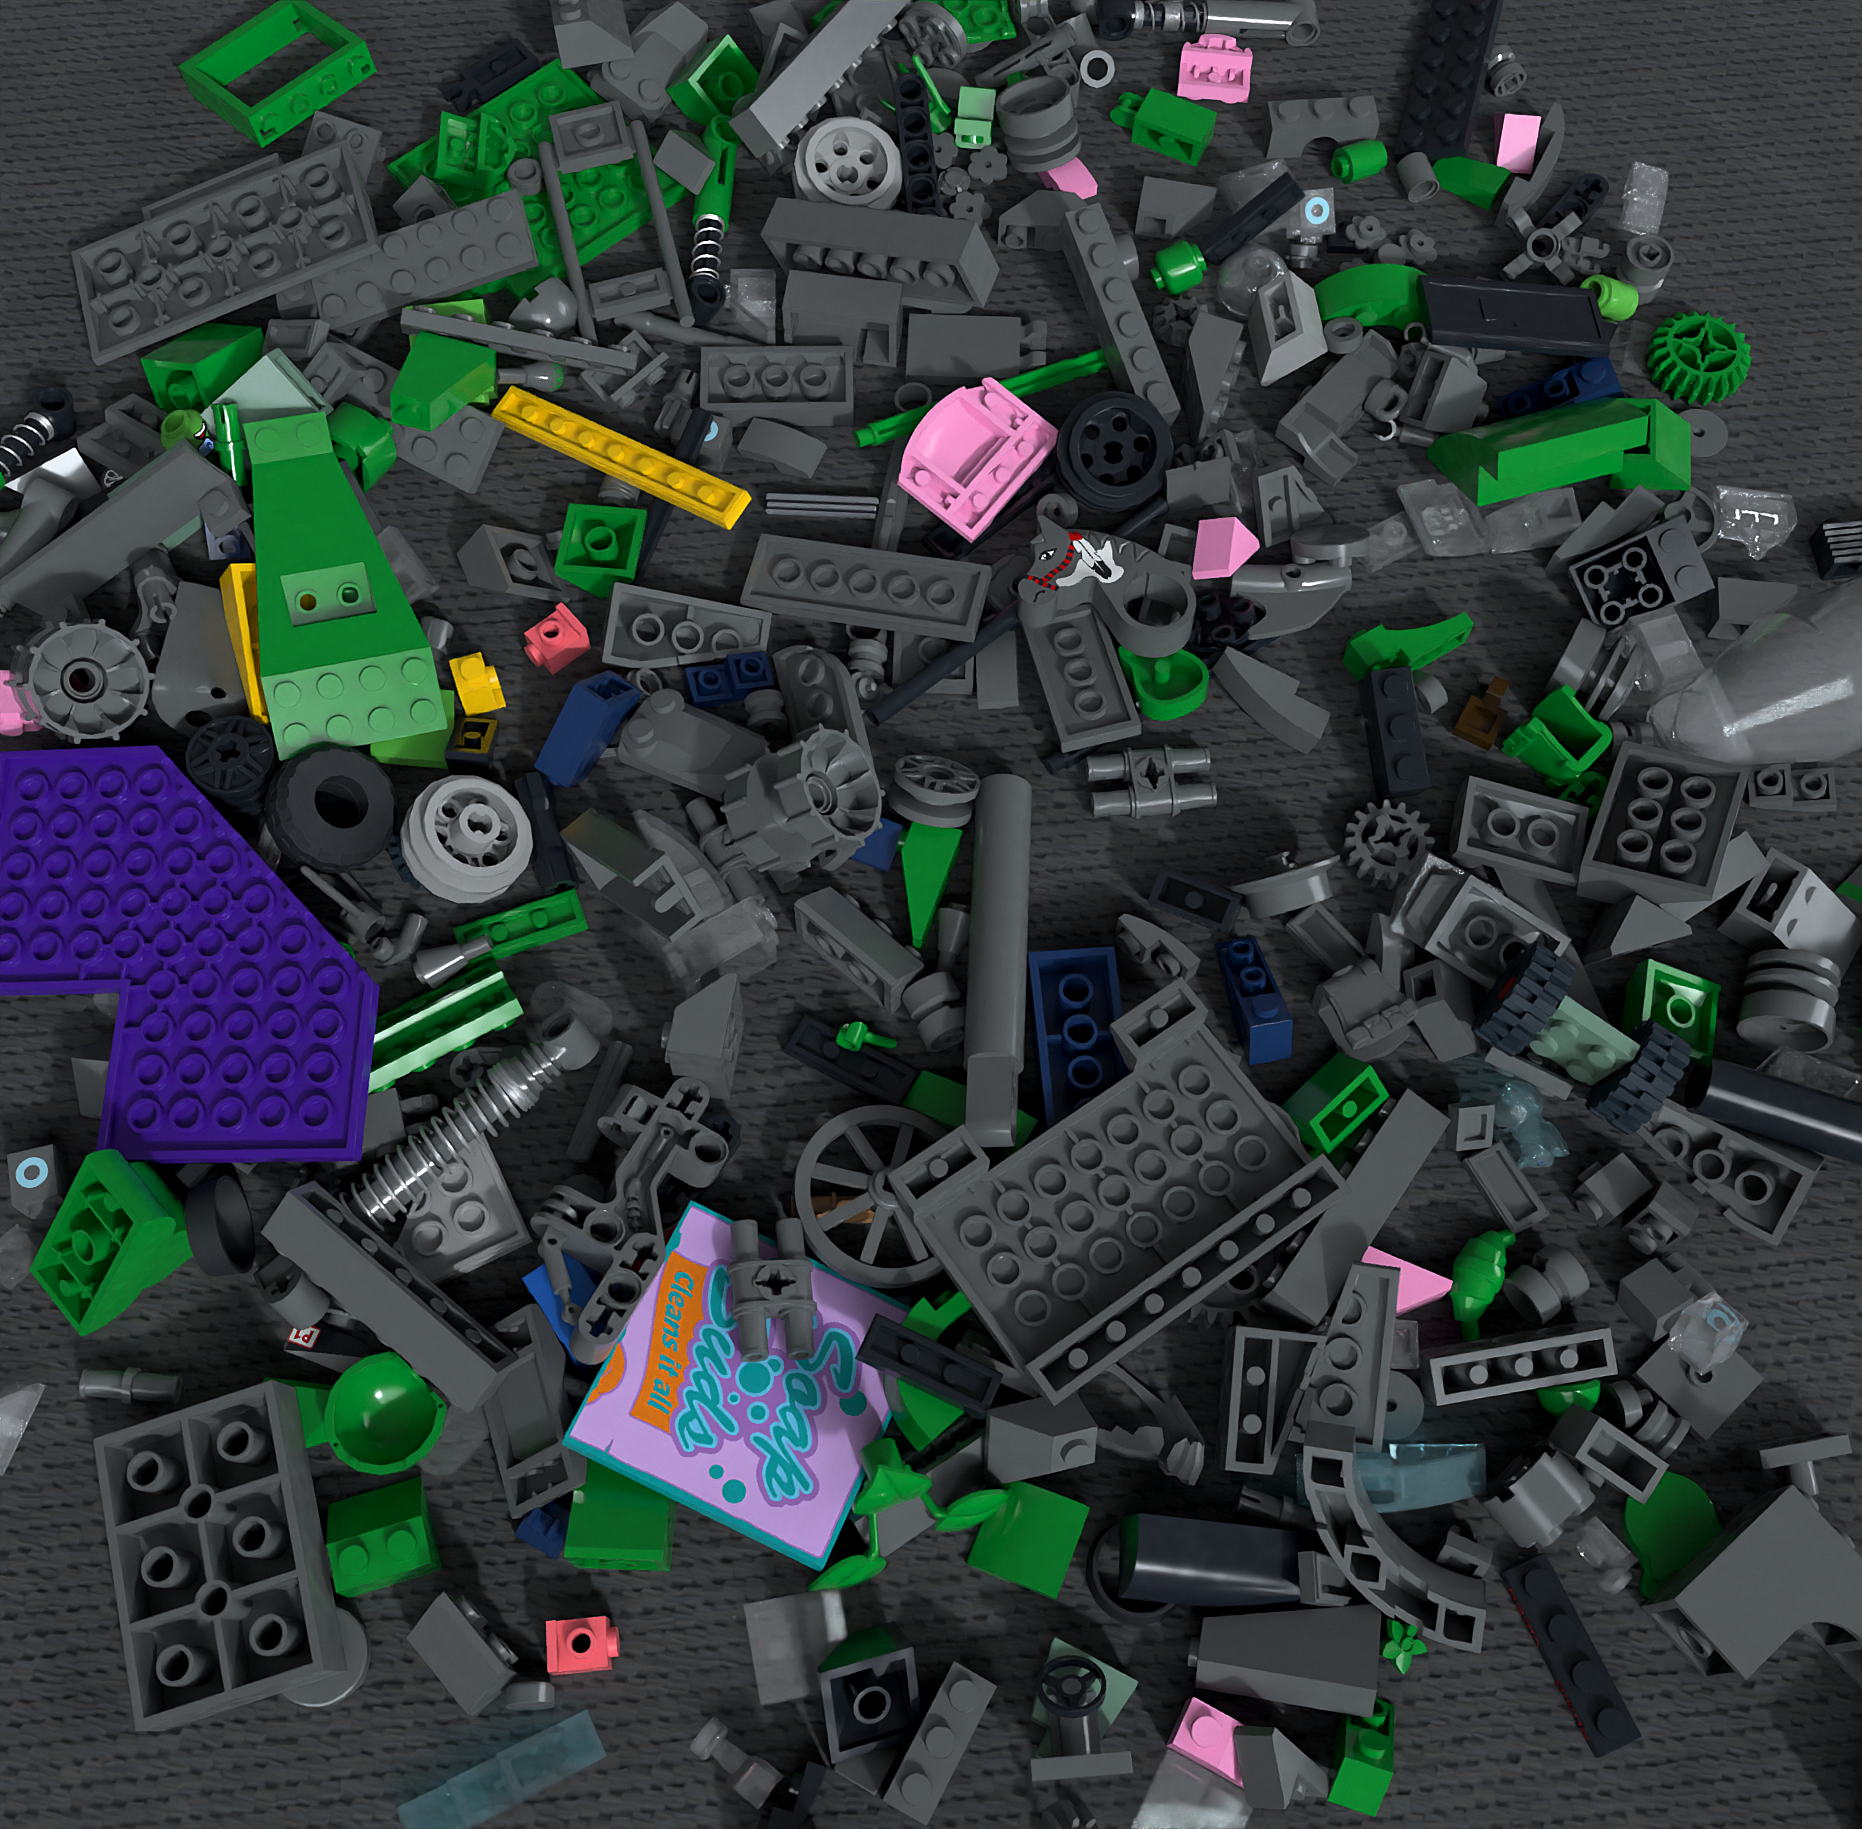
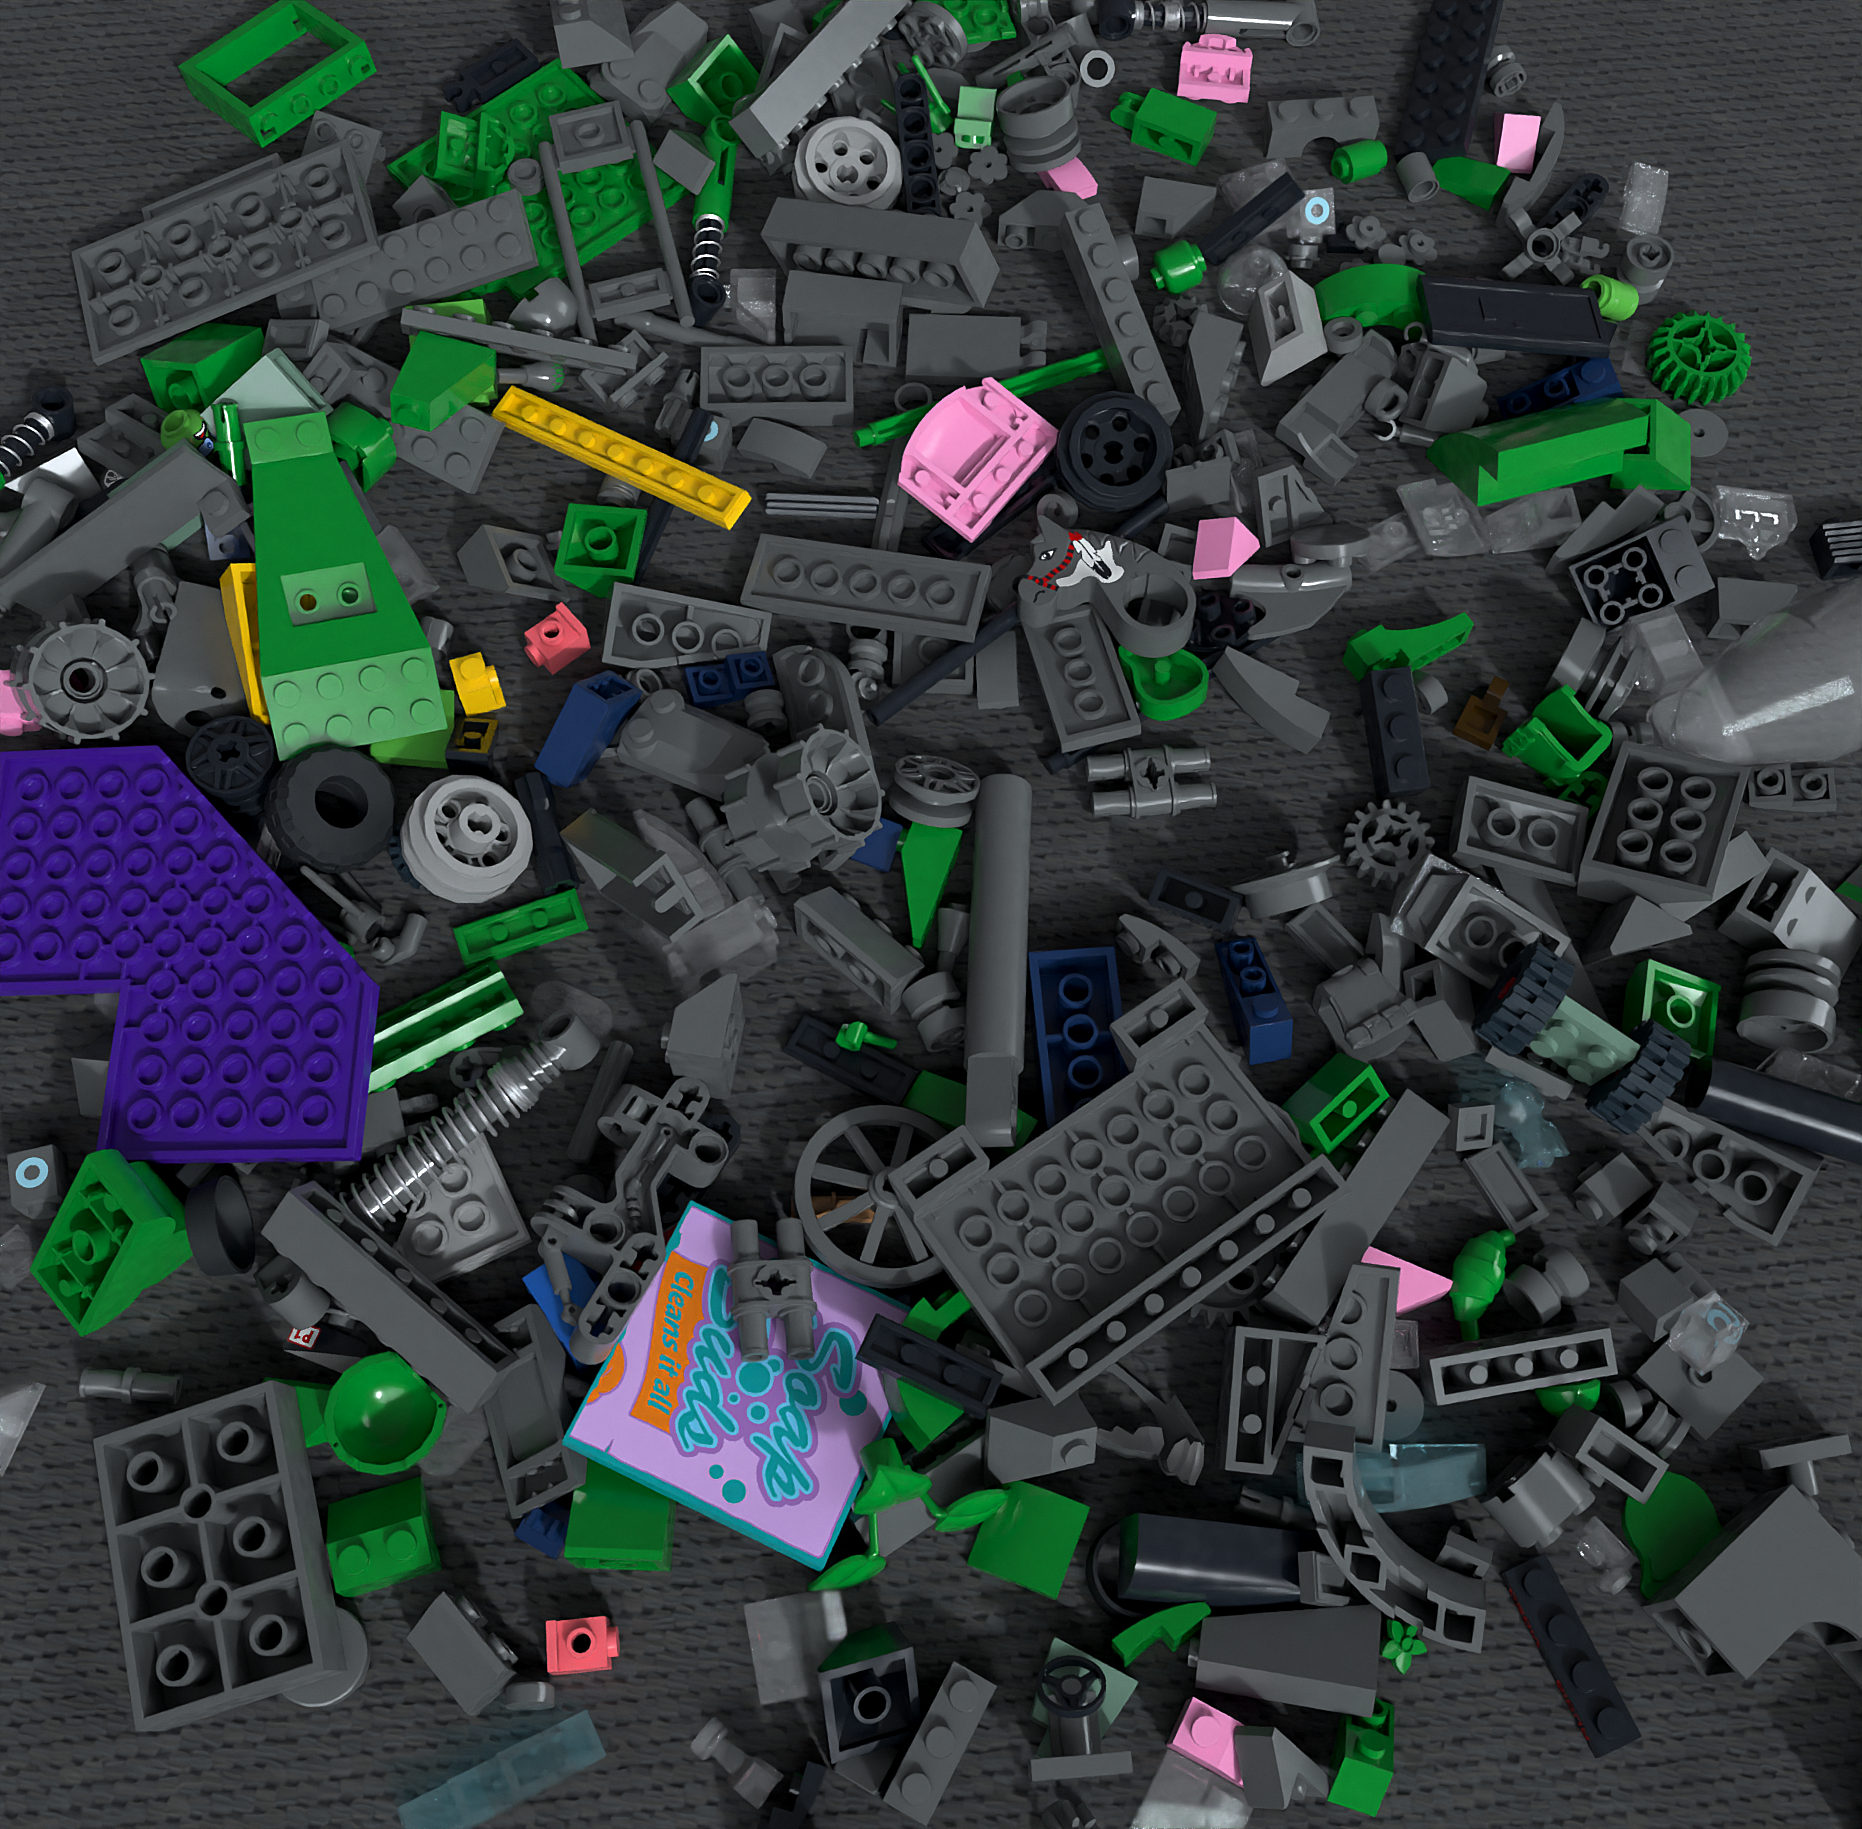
dark grey cone [413,934,494,989] -> none
none -> green slope [1112,1602,1211,1668]

